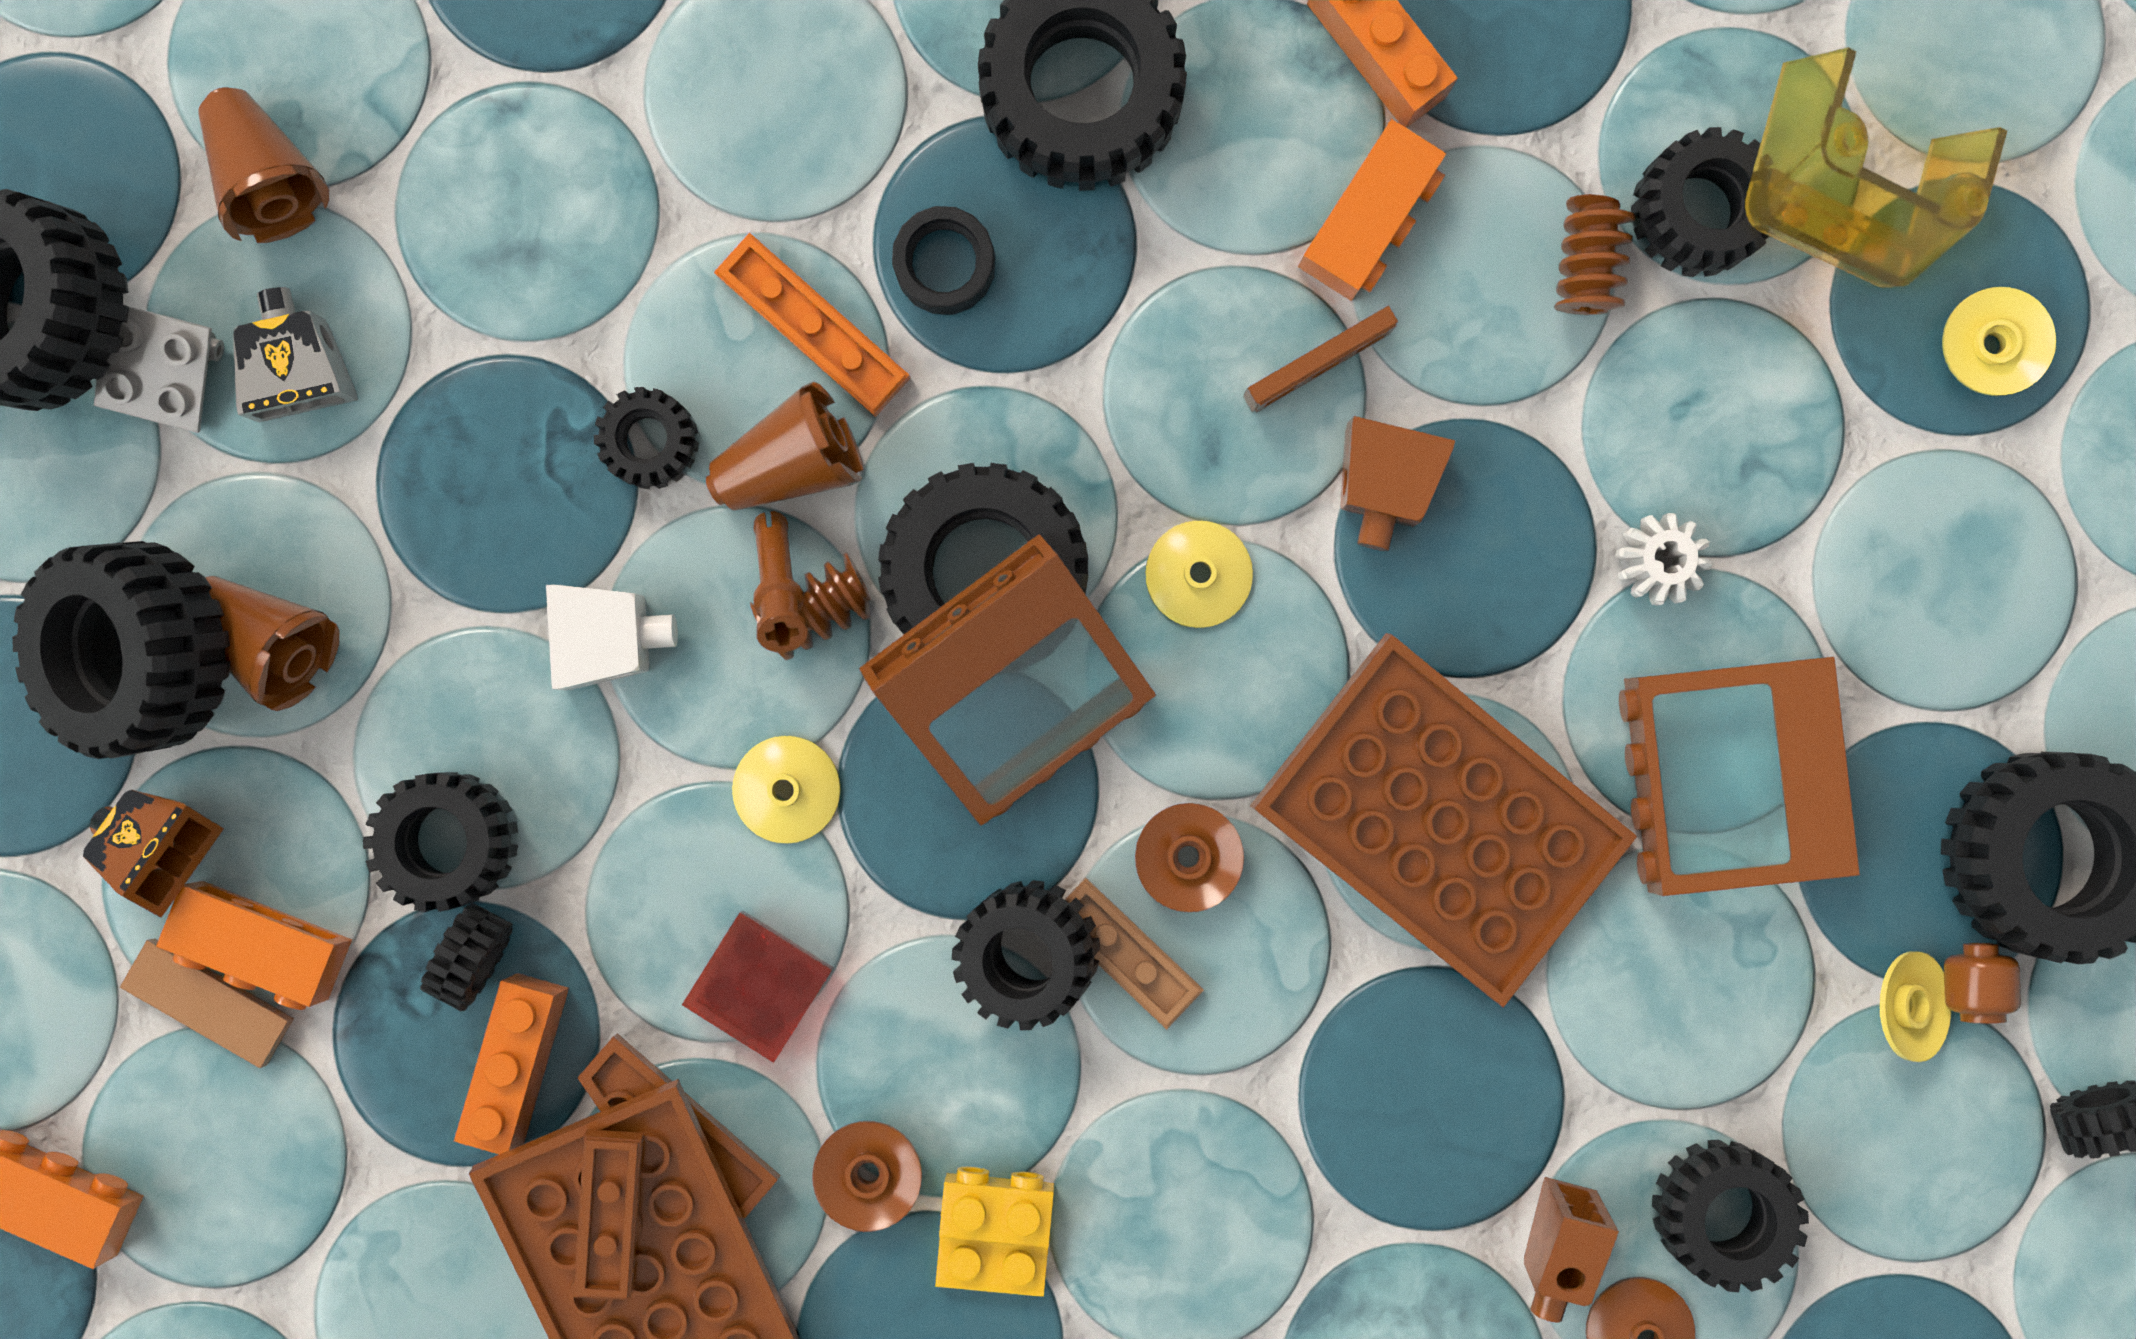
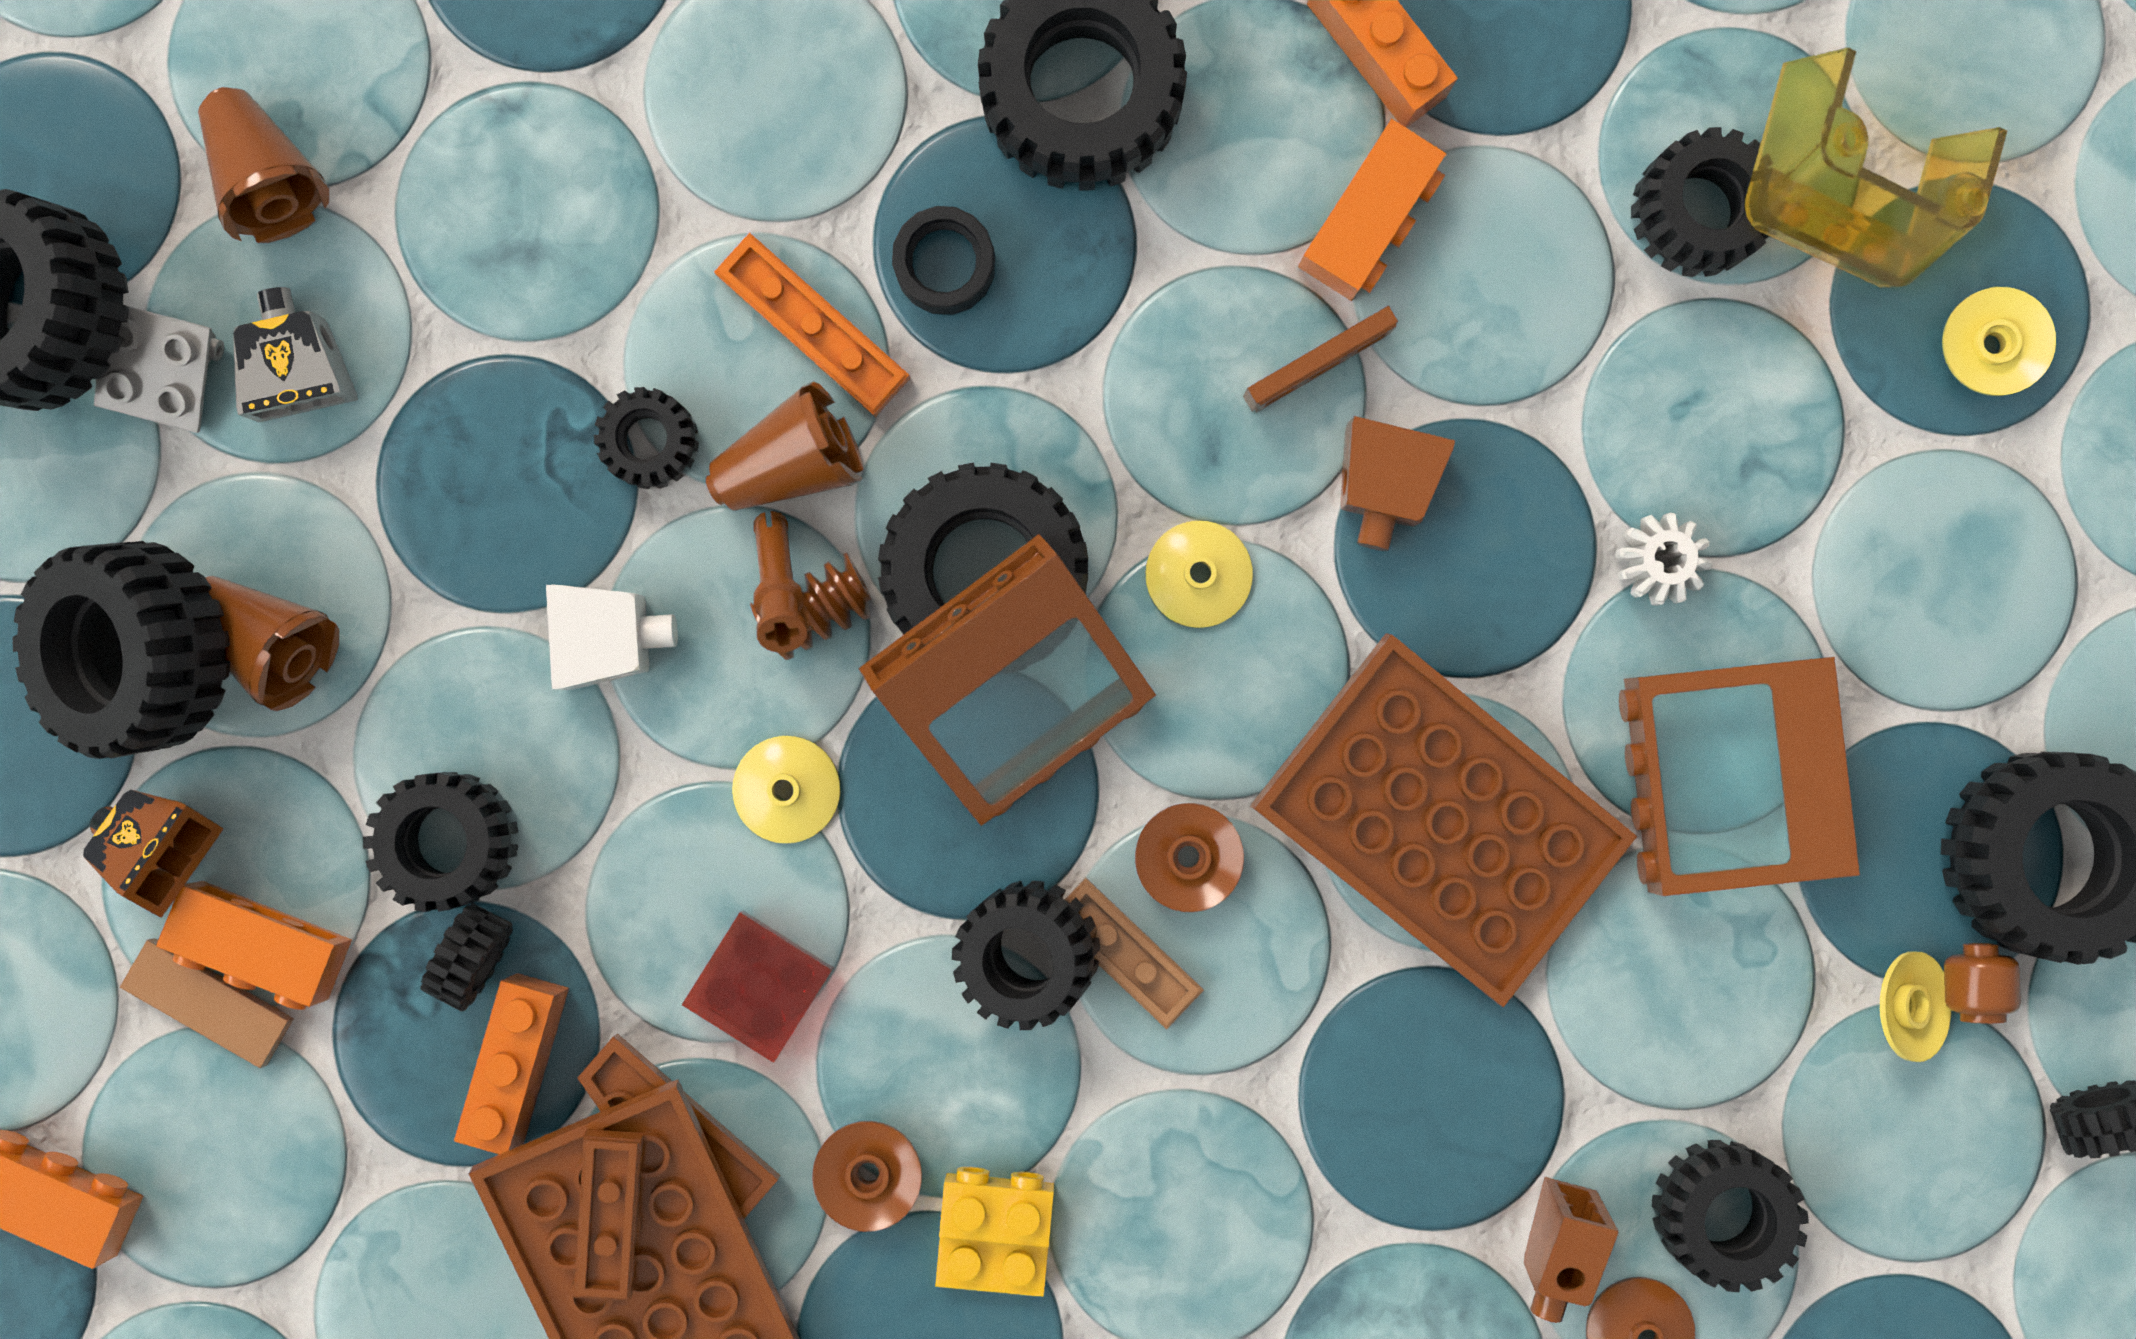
dark orange piece [1554,194,1635,315] -> none

